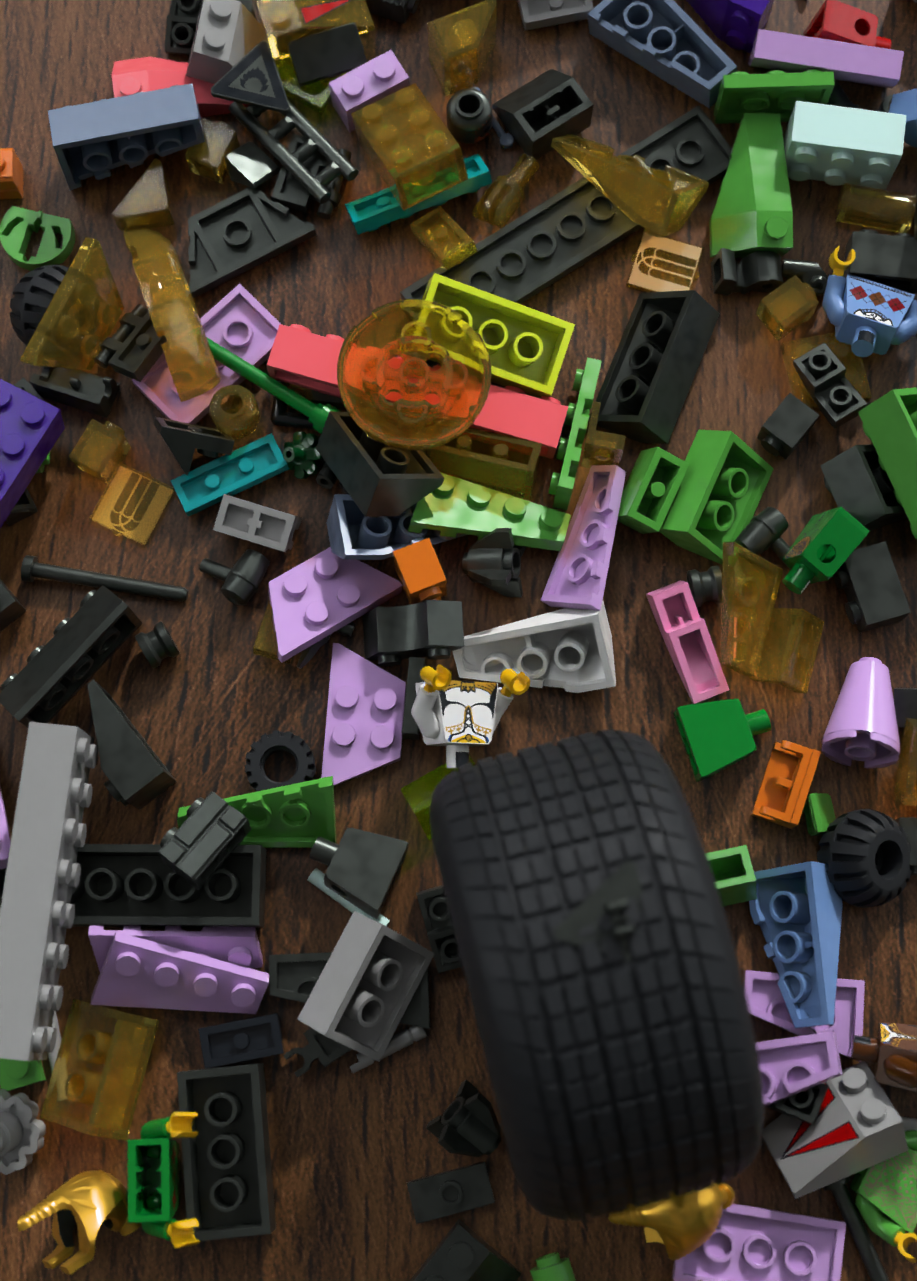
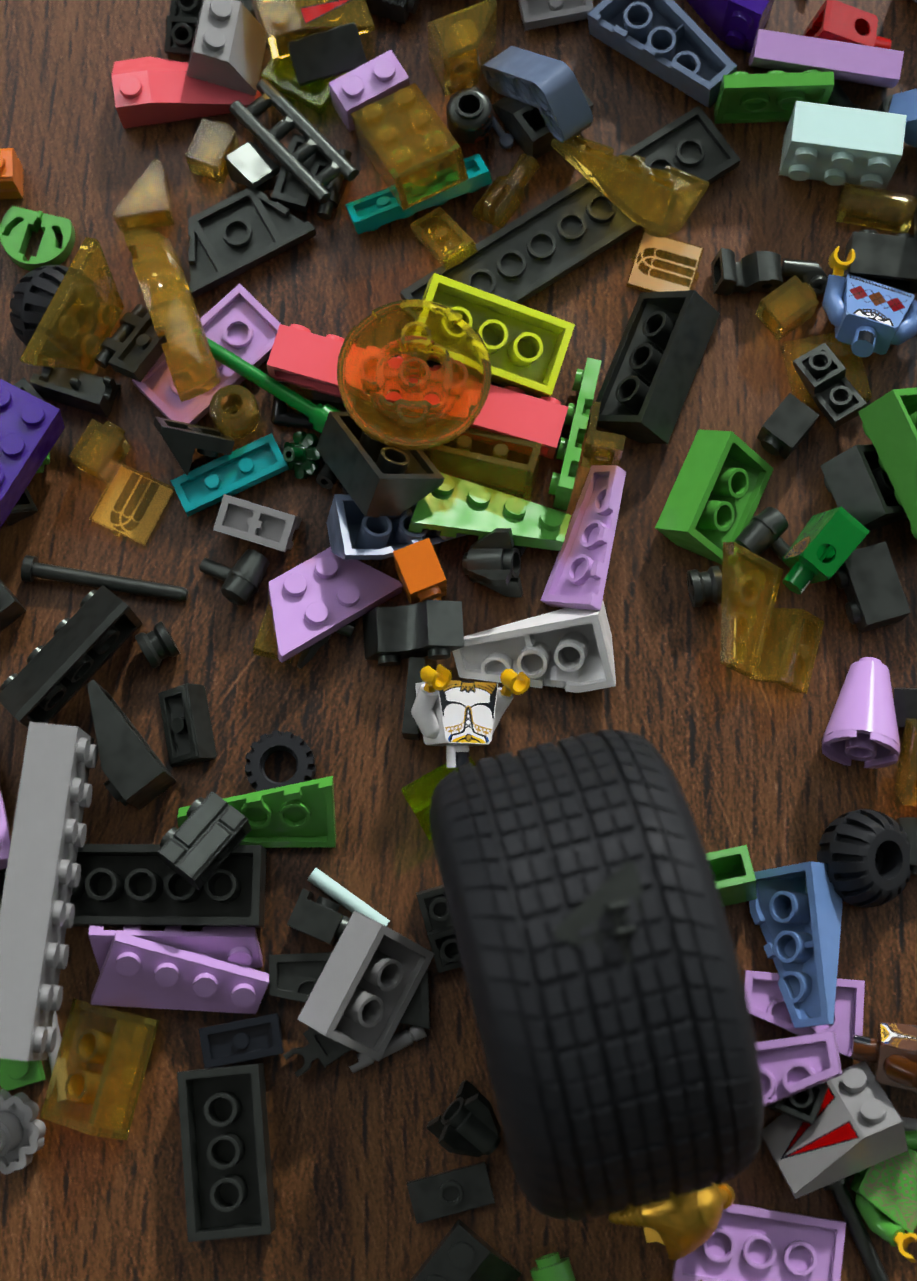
pearl gold piece [17,1169,141,1275] -> none
sand blue wedge [48,83,205,191] -> none
green torso [127,1112,200,1248] -> none
black piece [211,41,290,113] -> none
pearl dark grey torso [309,828,409,919] -> none
lavender wing [321,643,406,786] -> none
bright green brick [617,447,689,534] -> none
bright pink slope [646,580,729,704] -> none
green torso [673,698,771,782] -> none
bright green wedge [709,113,793,258] -> none
orange hinge [751,740,821,829] -> none
bright green slope [803,793,836,836] -> none
none -> pearl dark grey slope [158,683,217,767]
none -> pearl dark grey brick [287,889,350,945]
none -> sand blue beam [482,46,593,143]

